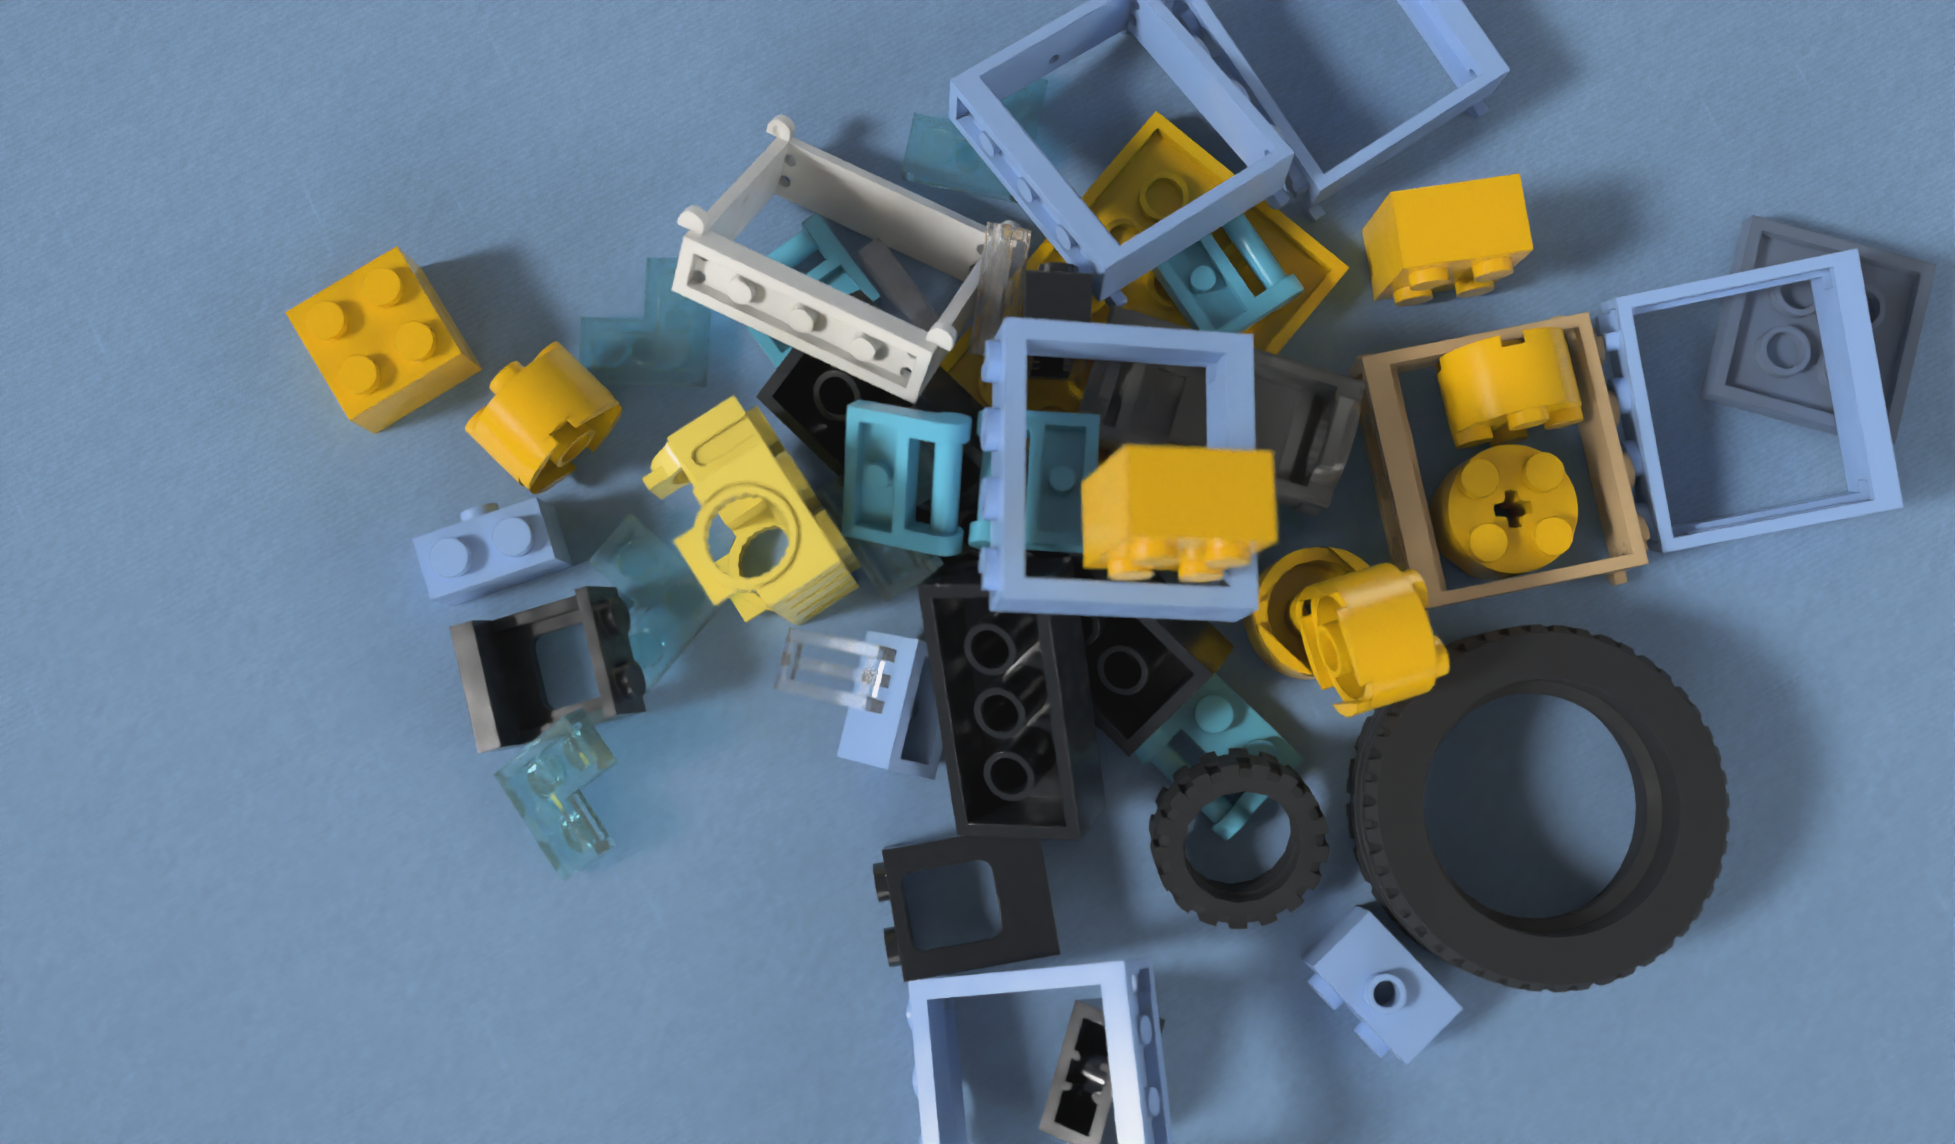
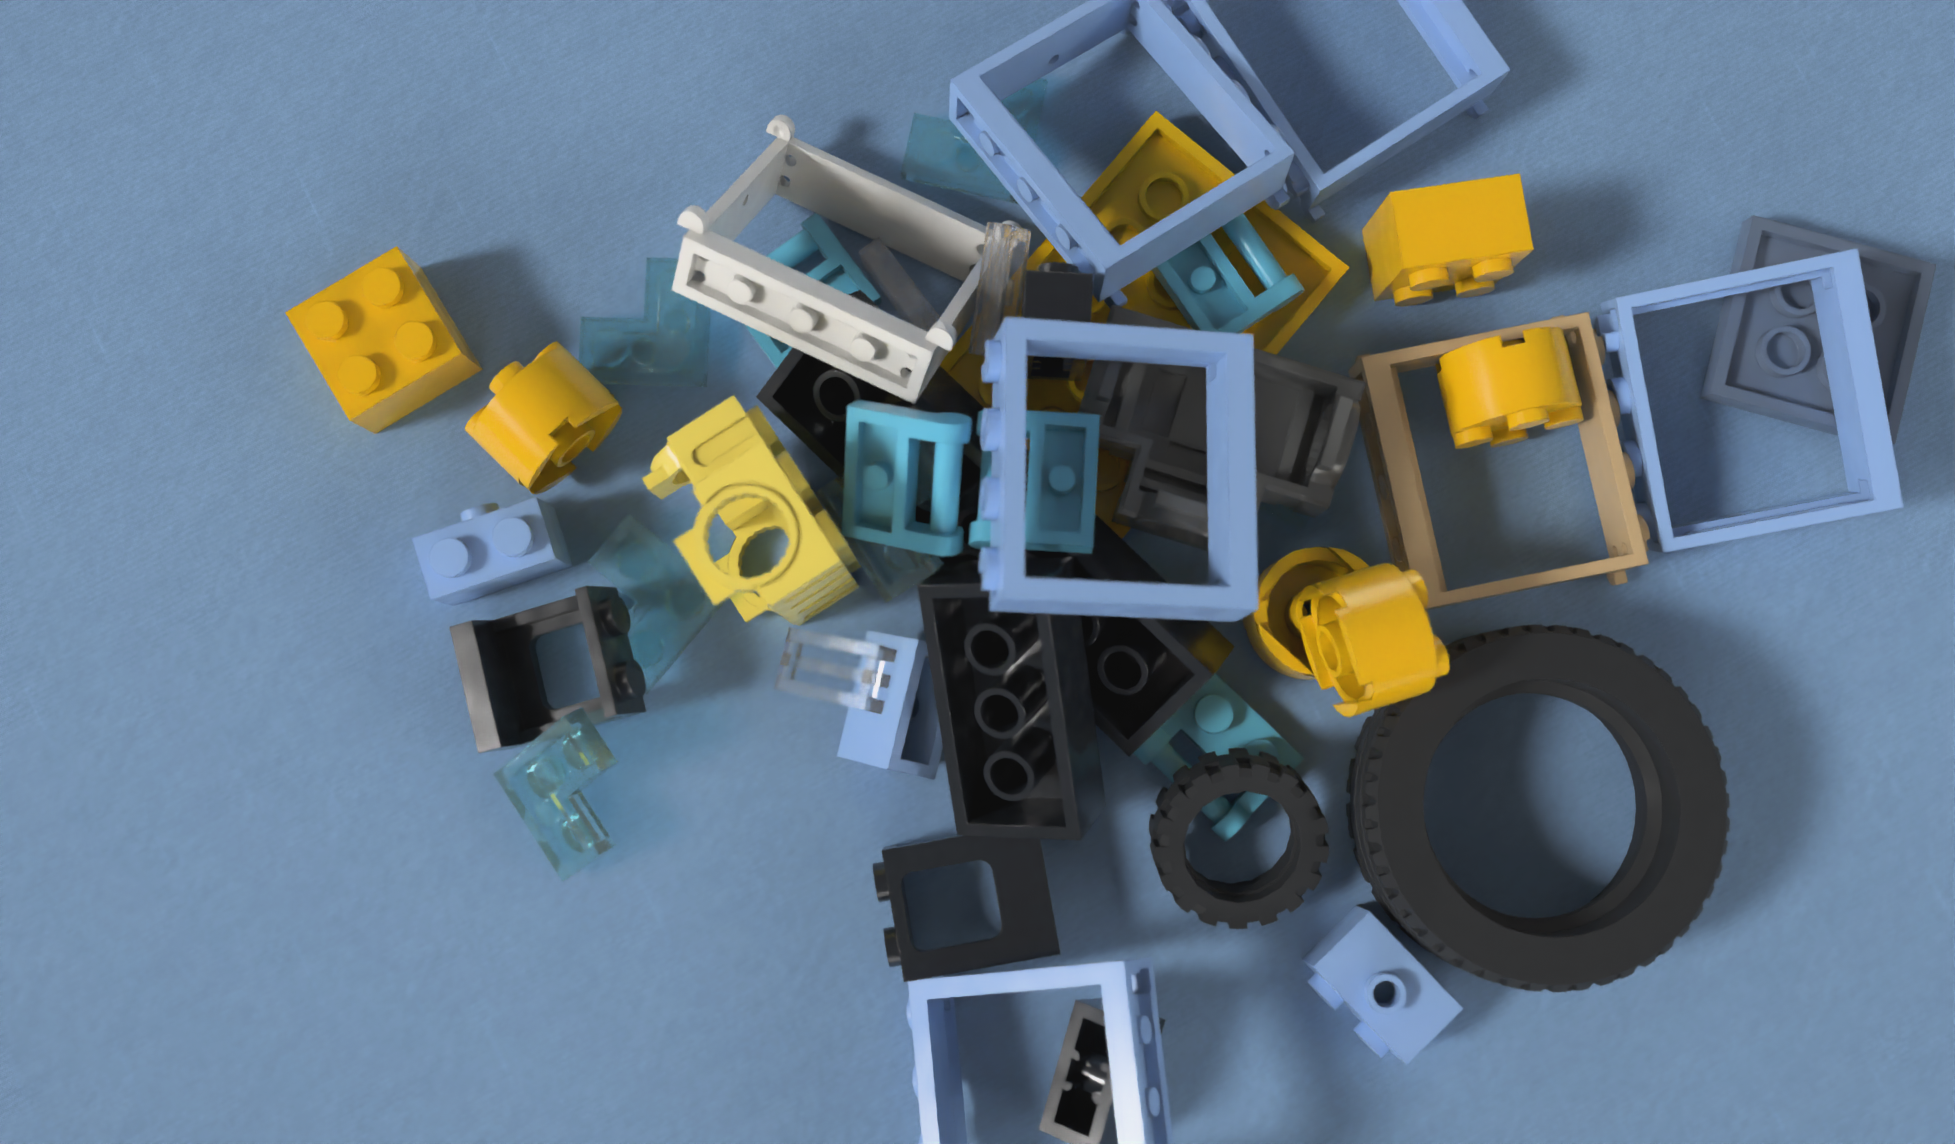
yellow brick [1081,445,1277,582] -> none
yellow brick [1429,444,1578,581] -> none

